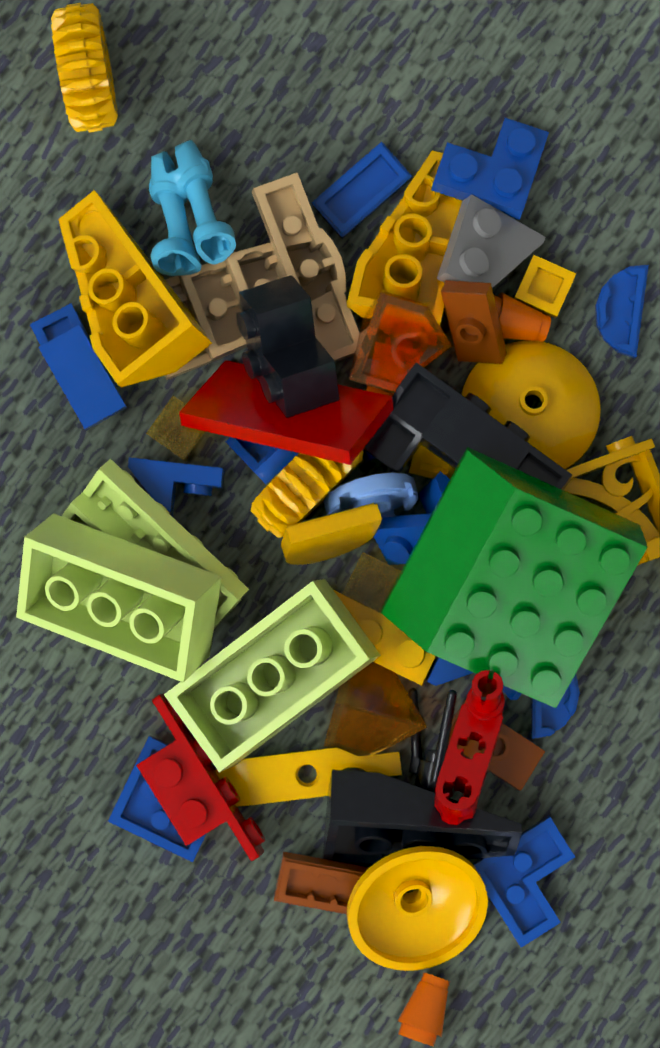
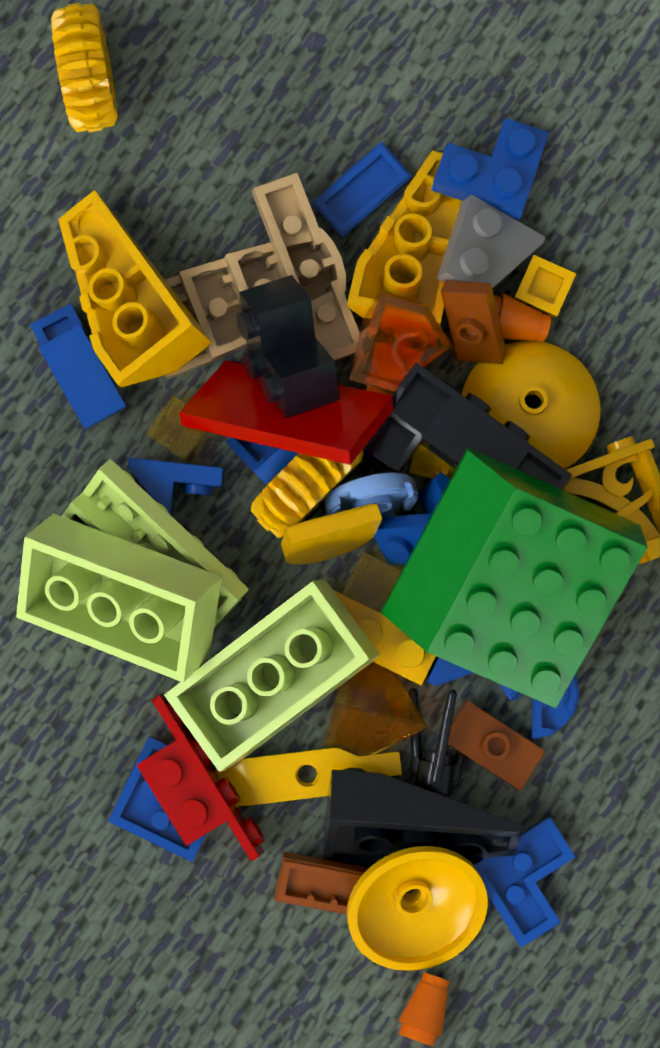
medium azure piece [149,140,236,276] -> none
red beam [434,670,505,825] -> none
blue tile [595,265,649,359] -> none

